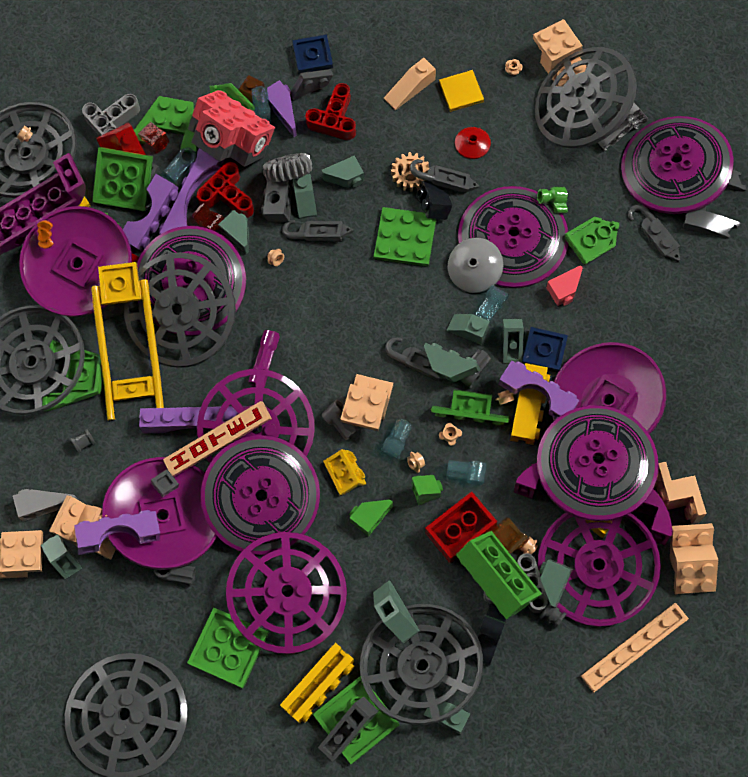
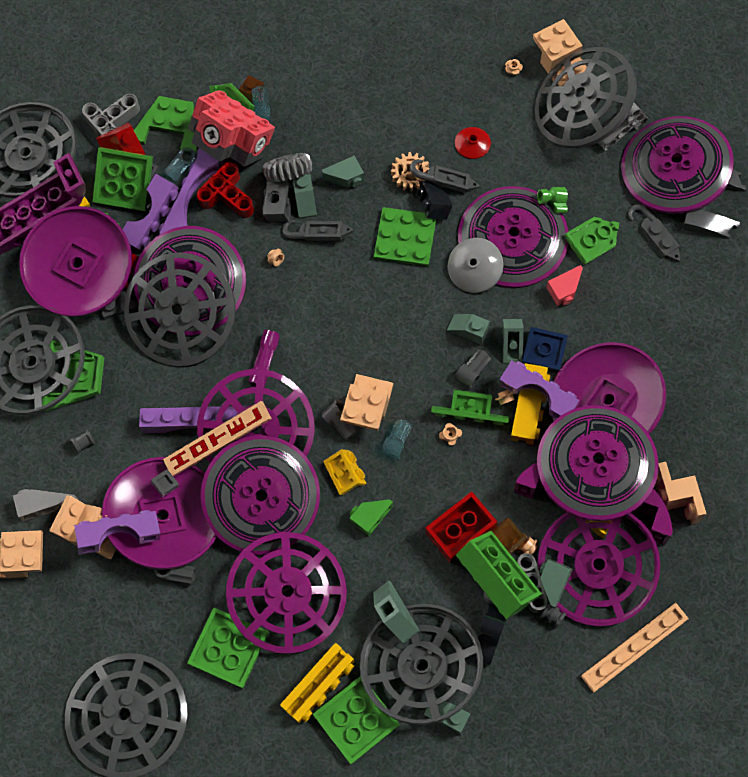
light nougat plate [17,126,33,143] -> none
orange piece [37,220,54,249] -> none
sand green slope [41,534,82,579] -> none
yellow plate [91,262,164,421] -> none
clear red bracket [138,122,170,154] -> none
clear red bracket [192,203,224,232] -> none
sand green slope [218,210,249,254] -> none
medium lavender slope [262,80,297,137] -> none
dark grey wing [290,69,333,101] -> none
dark blue plate [292,34,333,74] -> none
red beam [305,83,356,140] -> none
dark grey slope [318,697,379,762] -> none
light nougat slope [384,58,436,110] -> none
dark grey plate [385,337,444,381] -> none
light nougat plate [407,452,425,473] -> none
bright green slope [412,475,443,505] -> none
sand green slope [424,343,480,382] -> none
yellow tile [439,70,484,112] -> none
clear light blue piece [447,460,487,485] -> none
clear light blue piece [475,285,509,321] -> none
light nougat bracket [670,523,718,594] -> none

